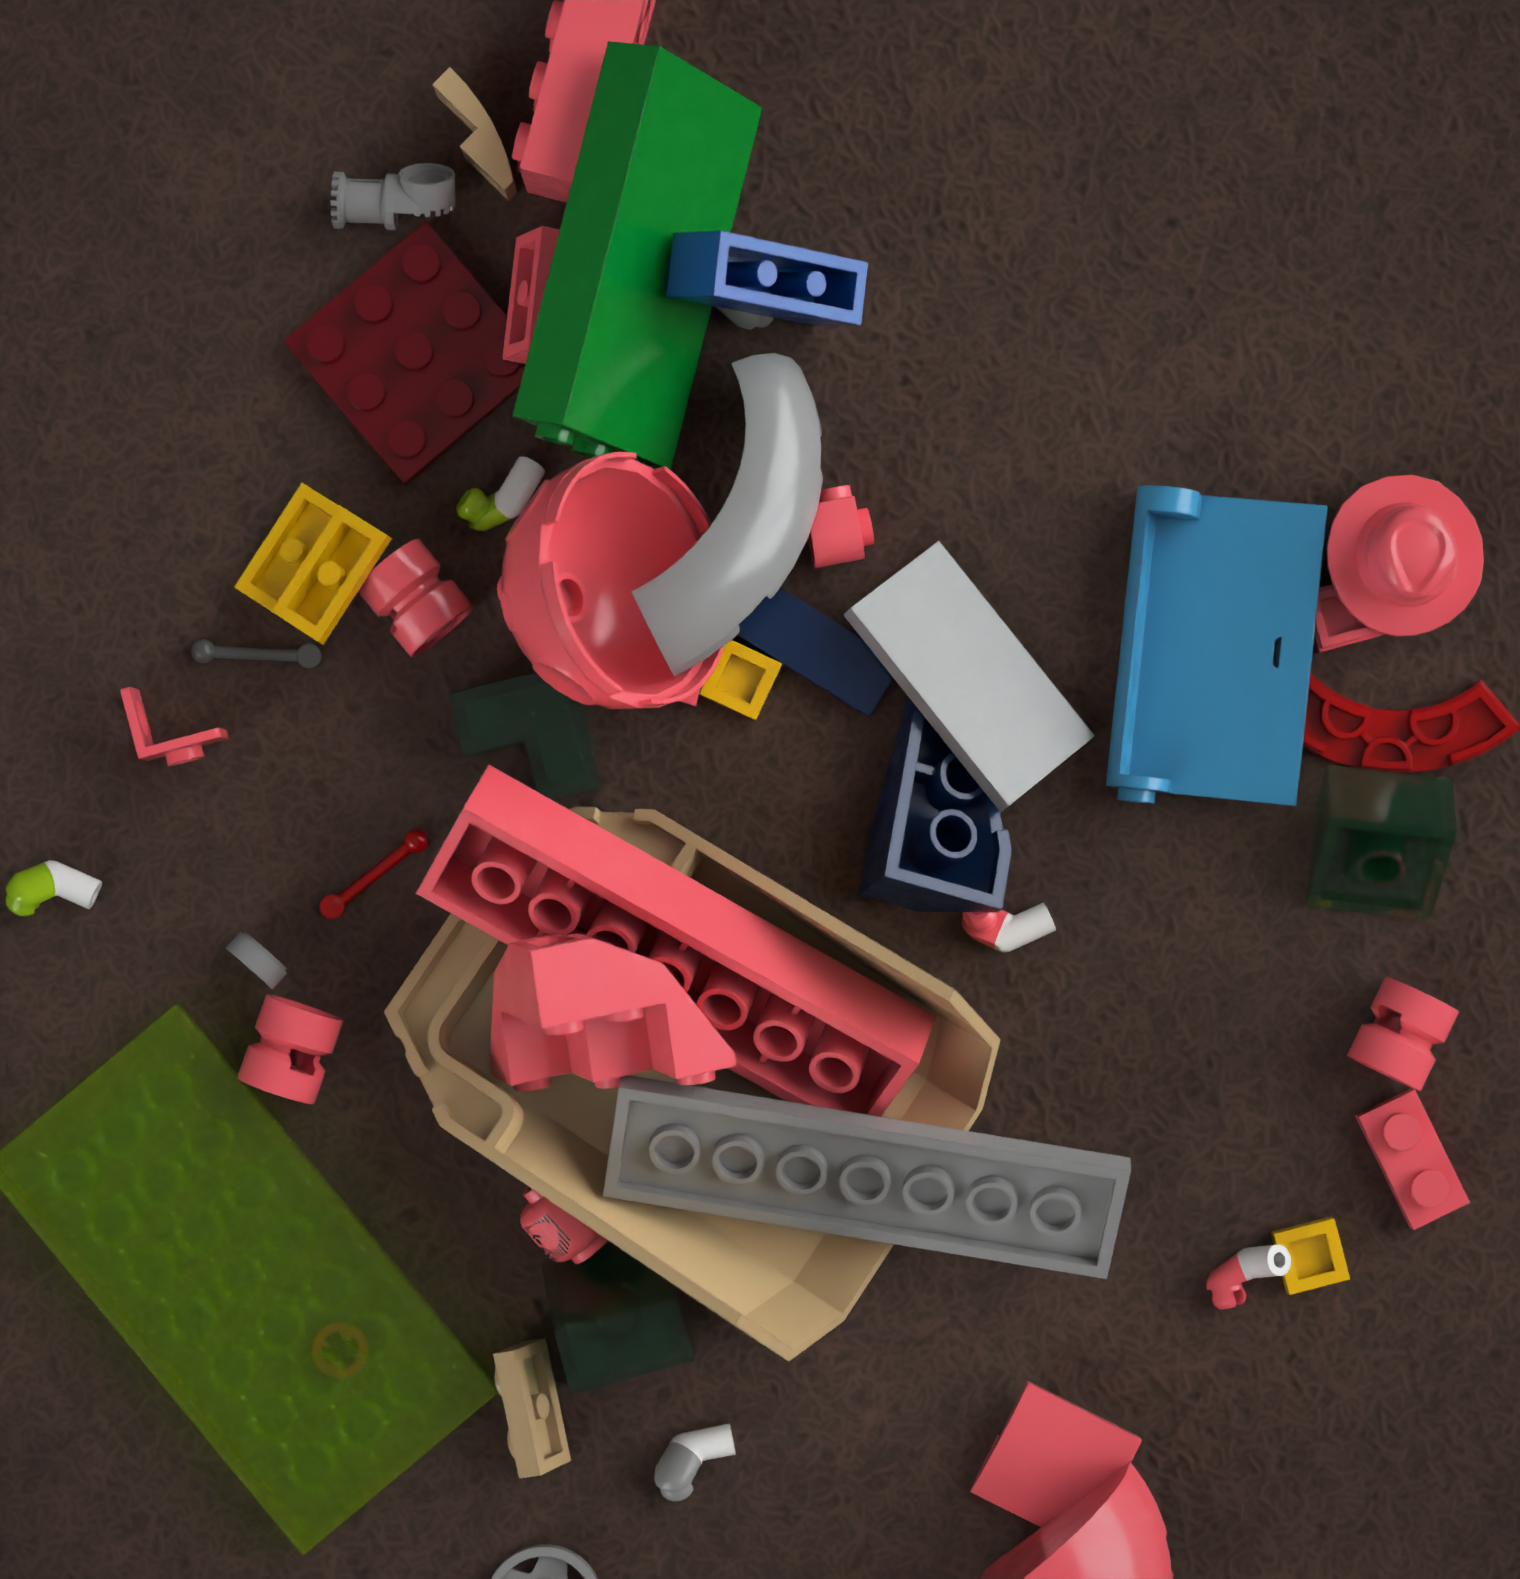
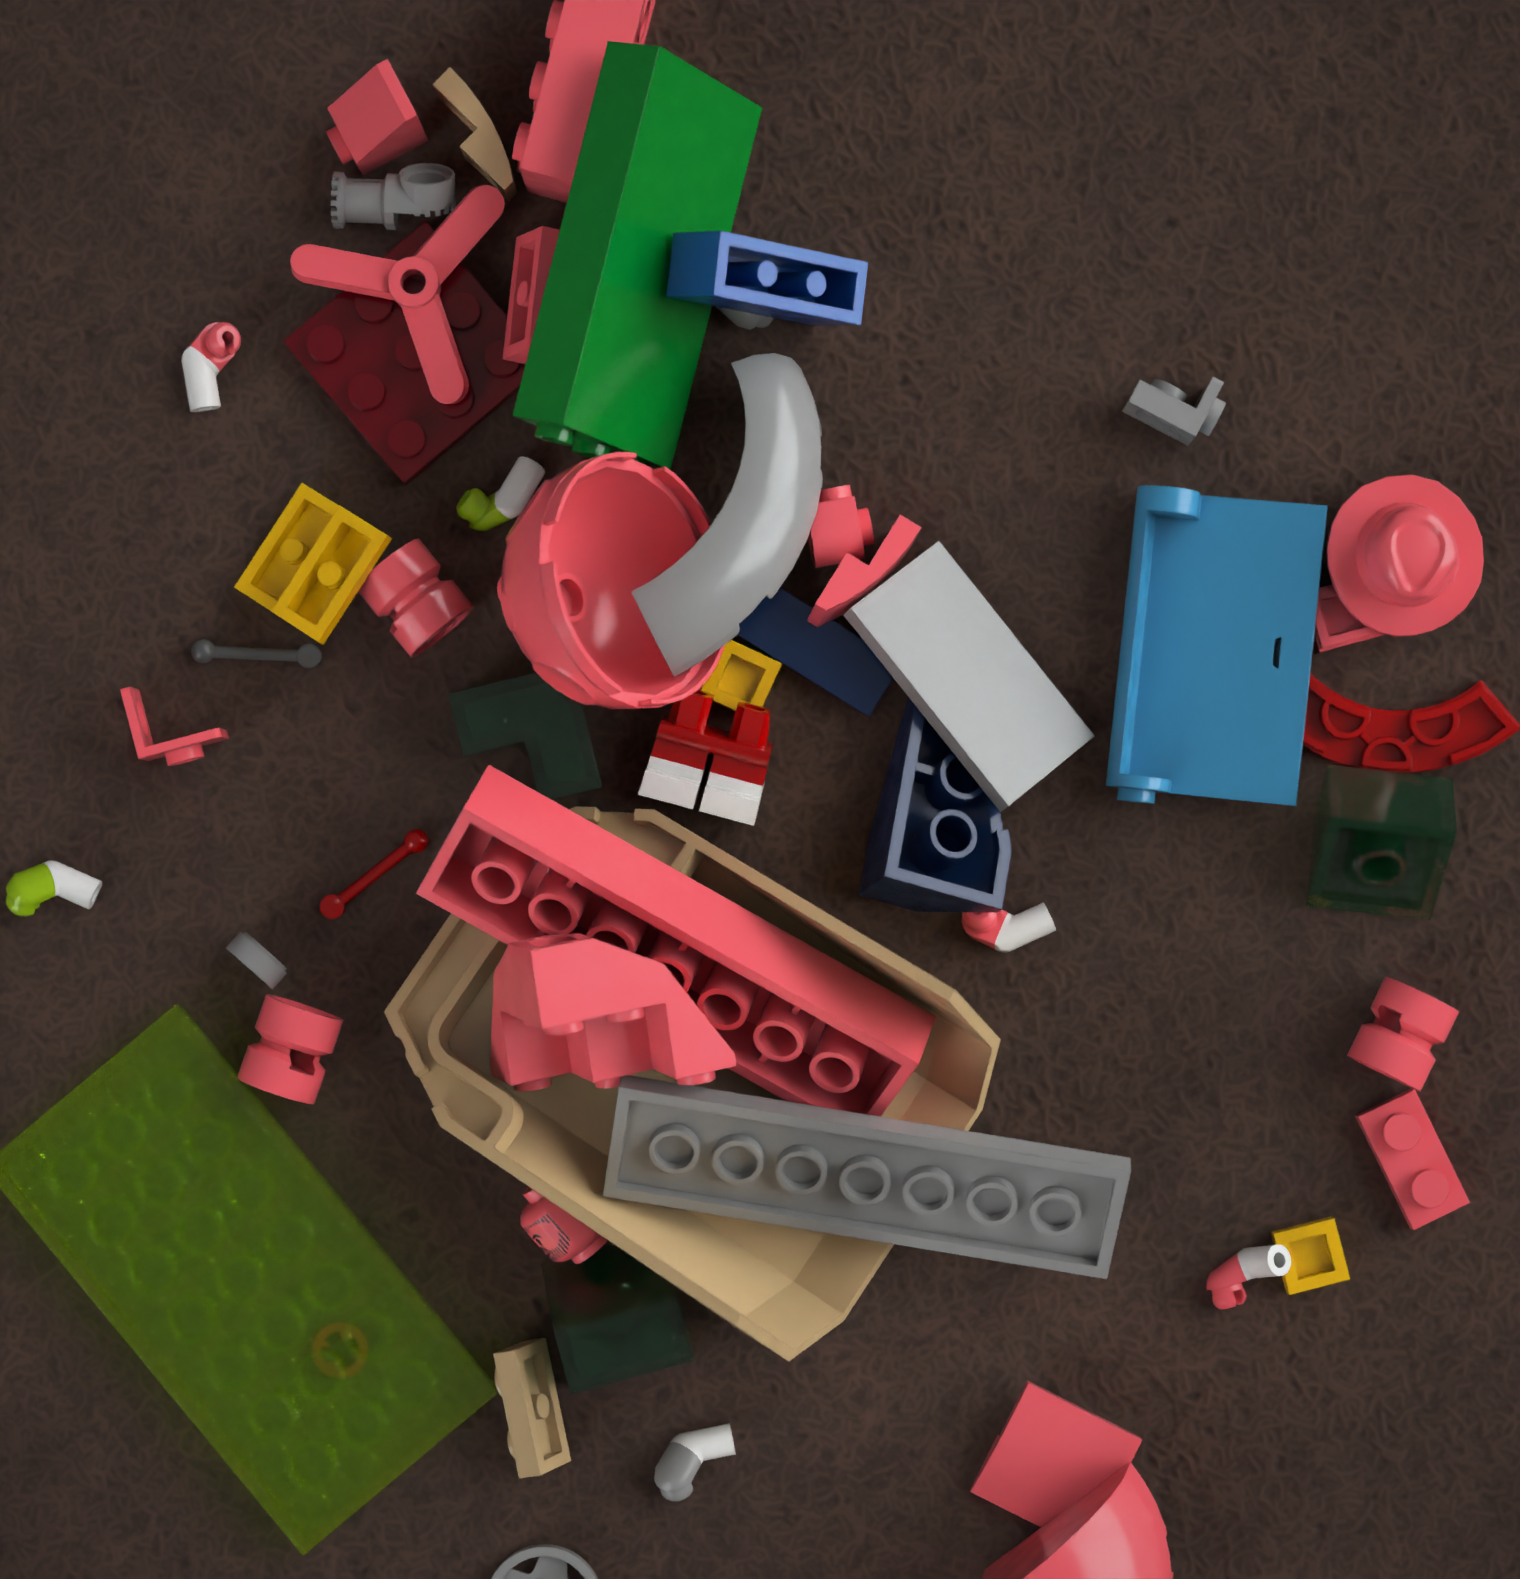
none -> arm [182,322,241,412]
none -> coral piece [290,185,505,404]
none -> coral slope [325,59,428,175]
none -> red hips [638,690,773,826]
none -> coral slope [807,515,922,627]
none -> light grey bracket [1122,376,1226,446]

